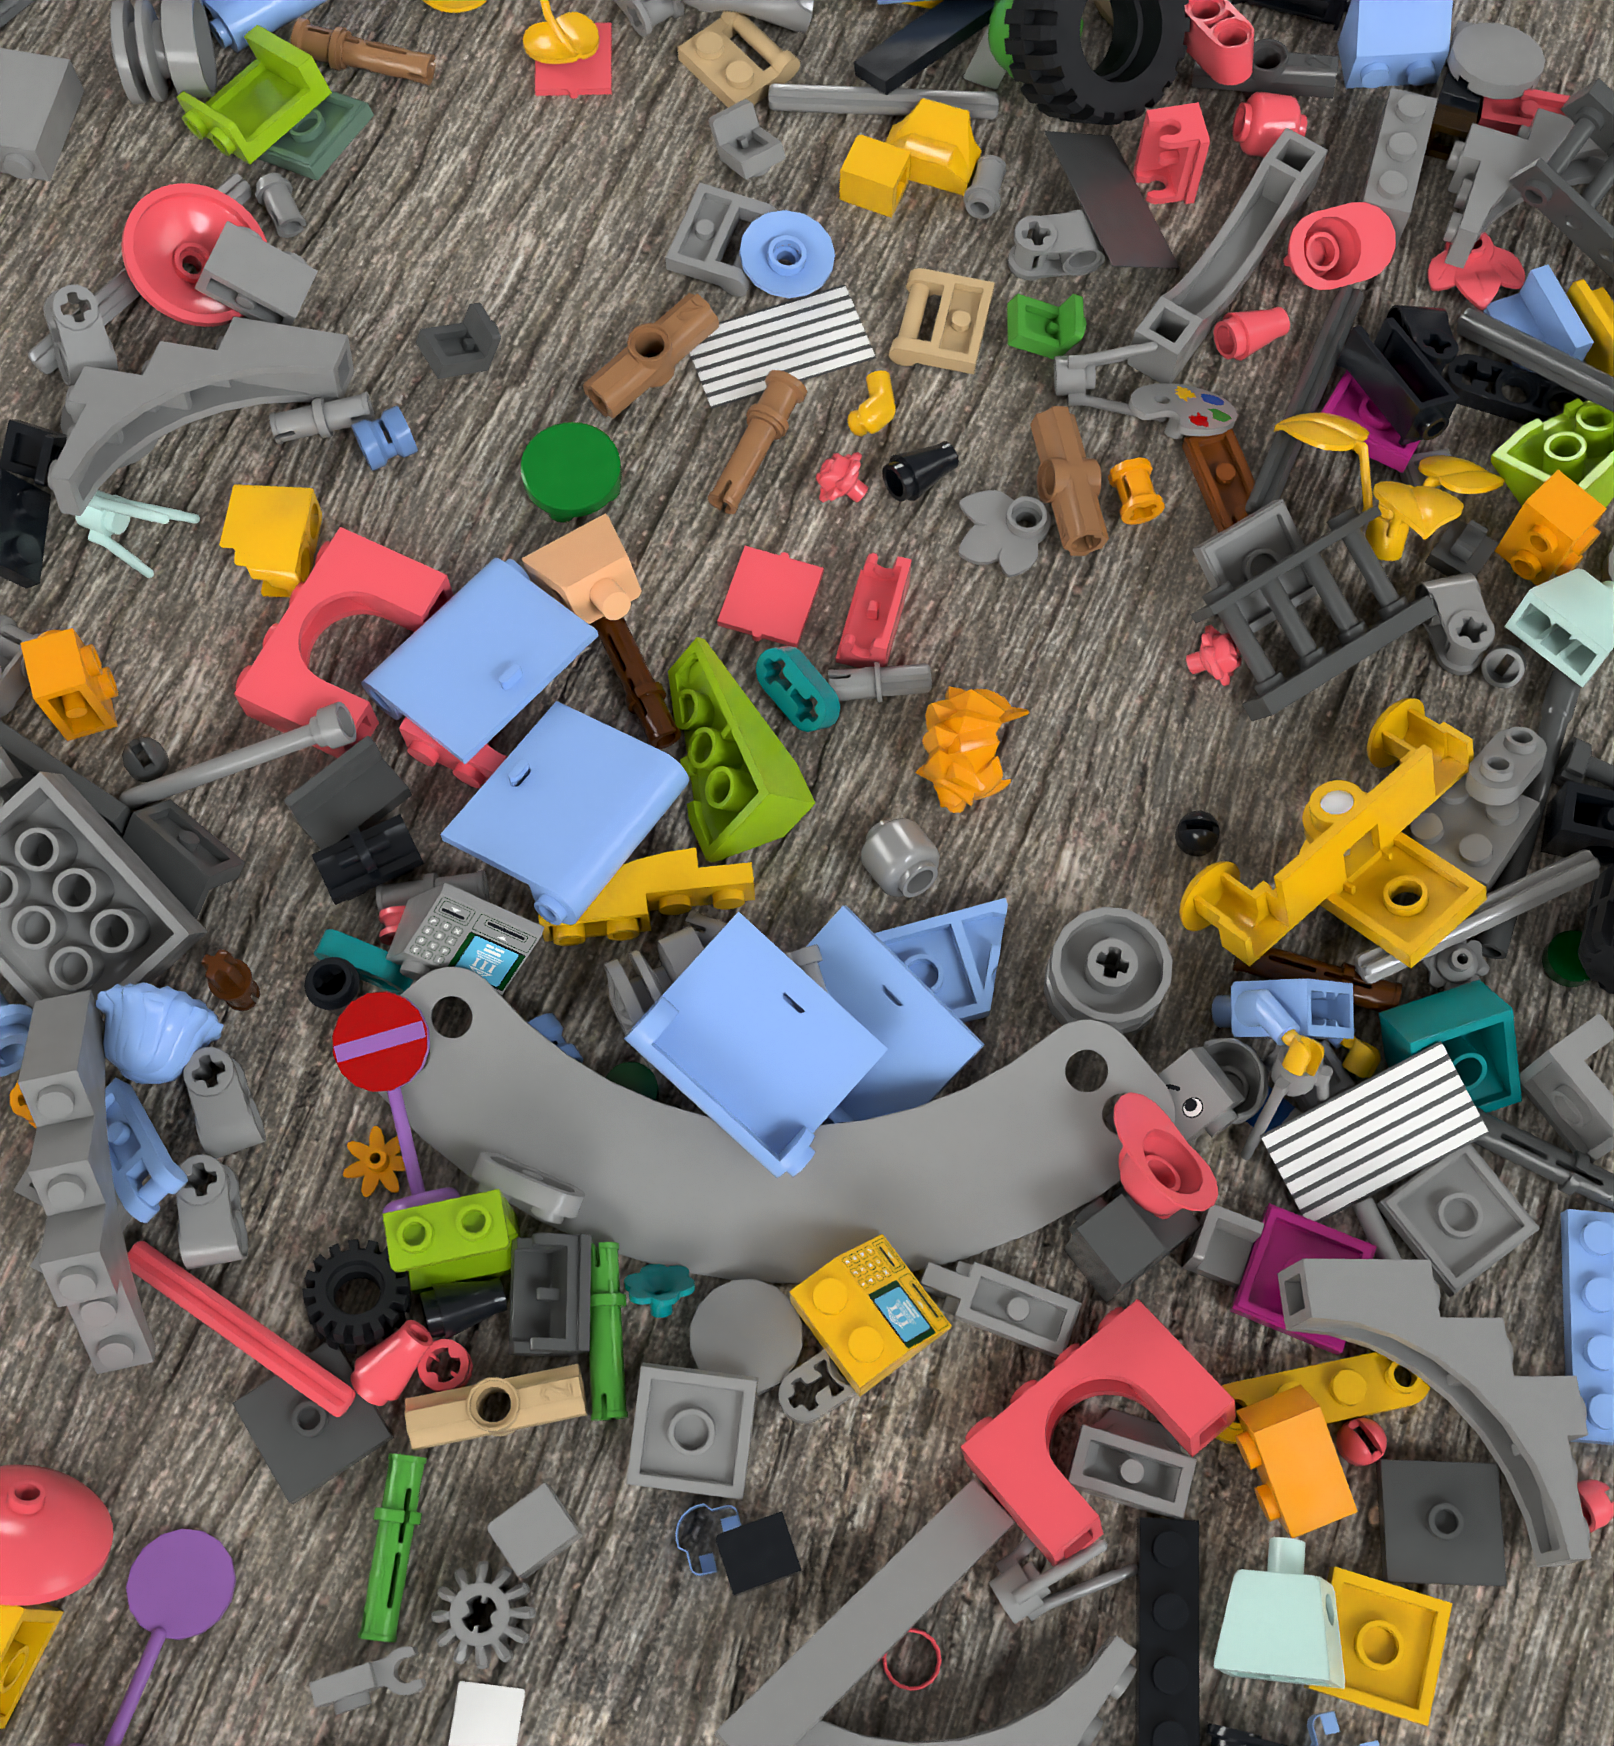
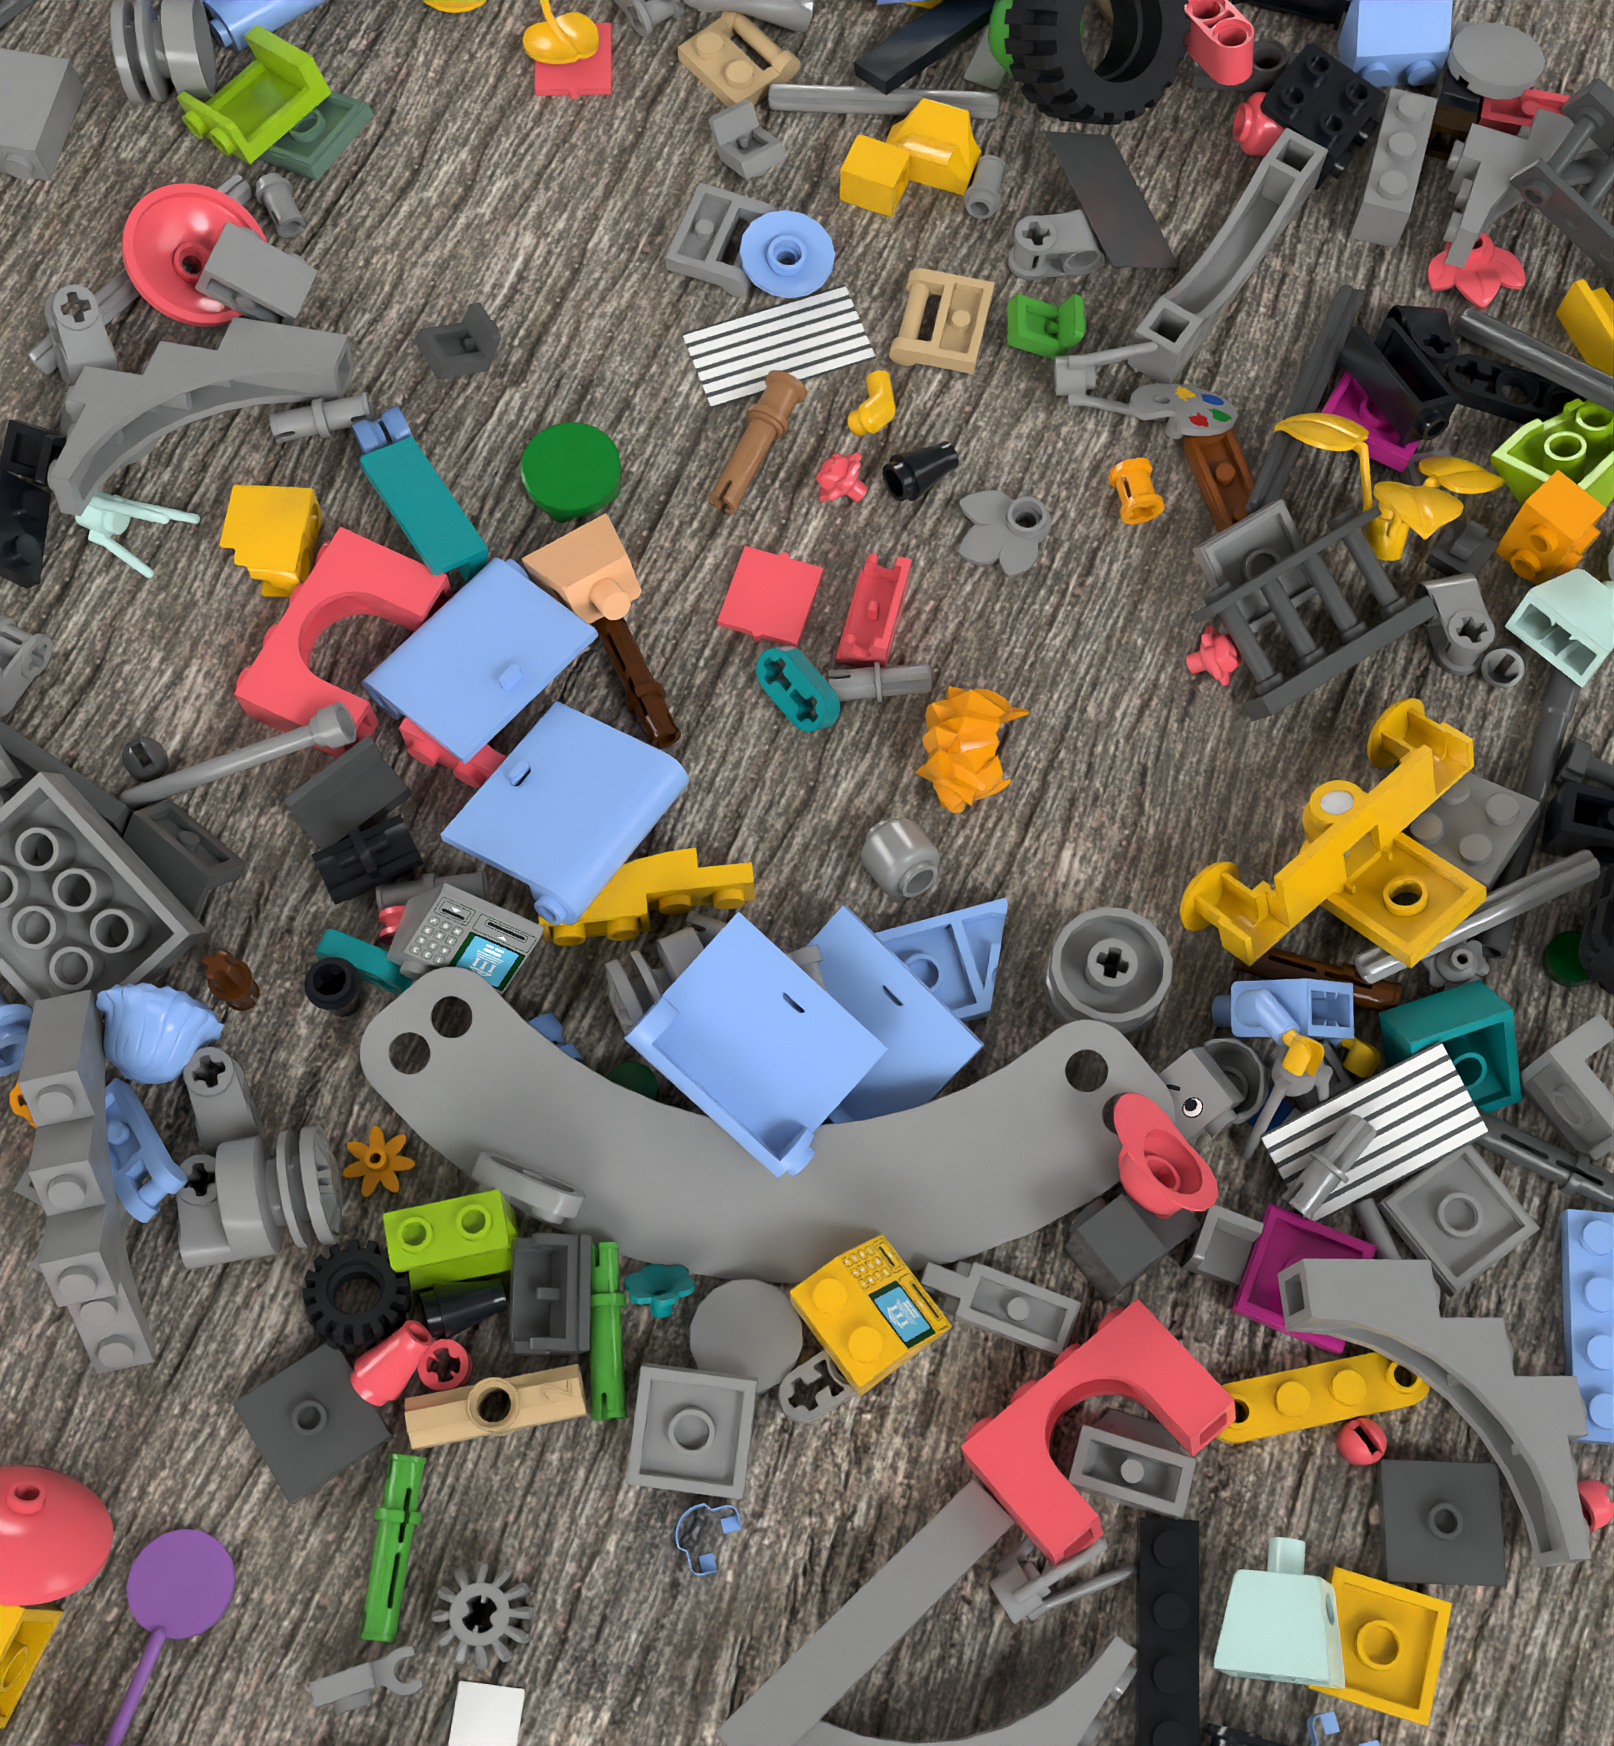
light orange brick [20,628,118,741] -> none
coral axle [127,1241,356,1417] -> none
medium nougat pin [290,17,436,85] -> none
piece [332,991,461,1217] -> none
light grey panel [487,1482,584,1579] -> none
medium nougat piece [583,293,719,419] -> none
lime wedge [668,637,816,862] -> none
black panel [716,1511,802,1597] -> none
coral axle [882,1628,942,1691] -> none
medium nougat piece [1030,406,1109,556] -> none
coral hinge [1133,102,1210,204] -> none
black hinge [1175,810,1220,856] -> none
coral cone [1214,307,1290,361] -> none
light orange brick [1235,1385,1358,1539] -> none
coral piece [1283,202,1396,290] -> none
light grey plate [1465,727,1547,805] -> none
light blue panel [1483,264,1594,373] -> none
none -> light grey wheel [215,1124,343,1261]
none -> teal panel [360,436,488,583]
none -> black bracket [1260,44,1387,191]
none -> light grey axle [1281,1115,1377,1220]

